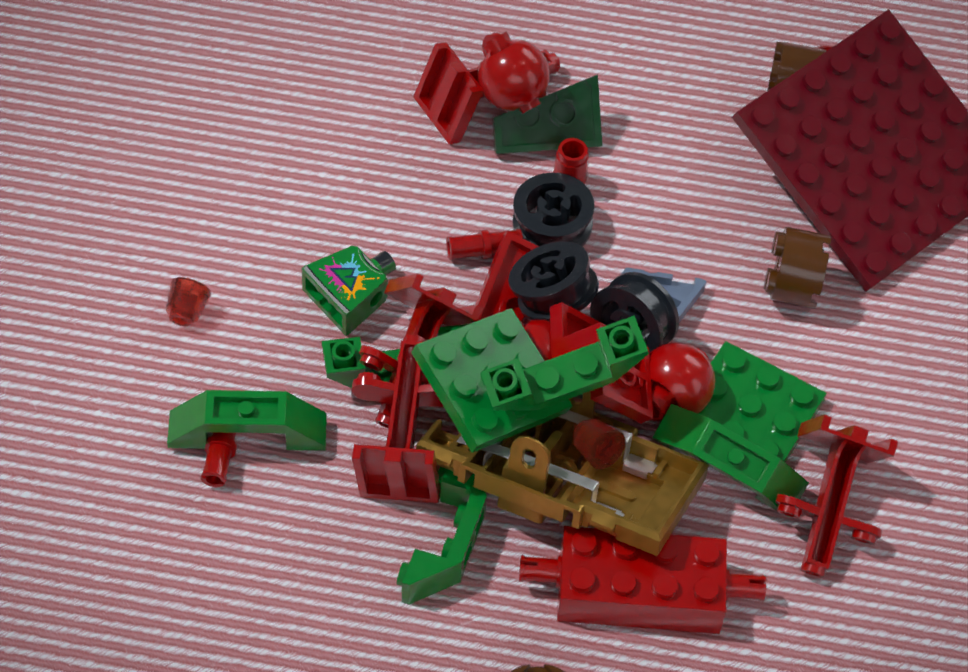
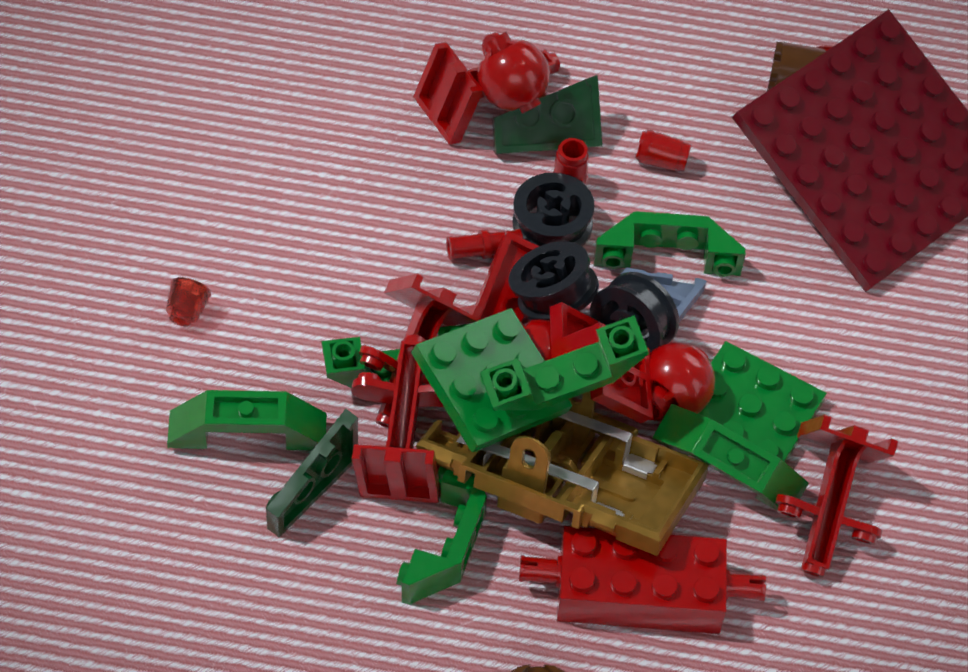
red pin [201,432,237,487] -> none
green torso [301,246,396,336] -> none
clear red hat [573,419,626,470] -> none
reddish brown brick [763,227,831,309] -> none
none -> dark green wing [266,409,358,538]
none -> green slope [593,211,746,277]
none -> red piece [635,130,692,172]

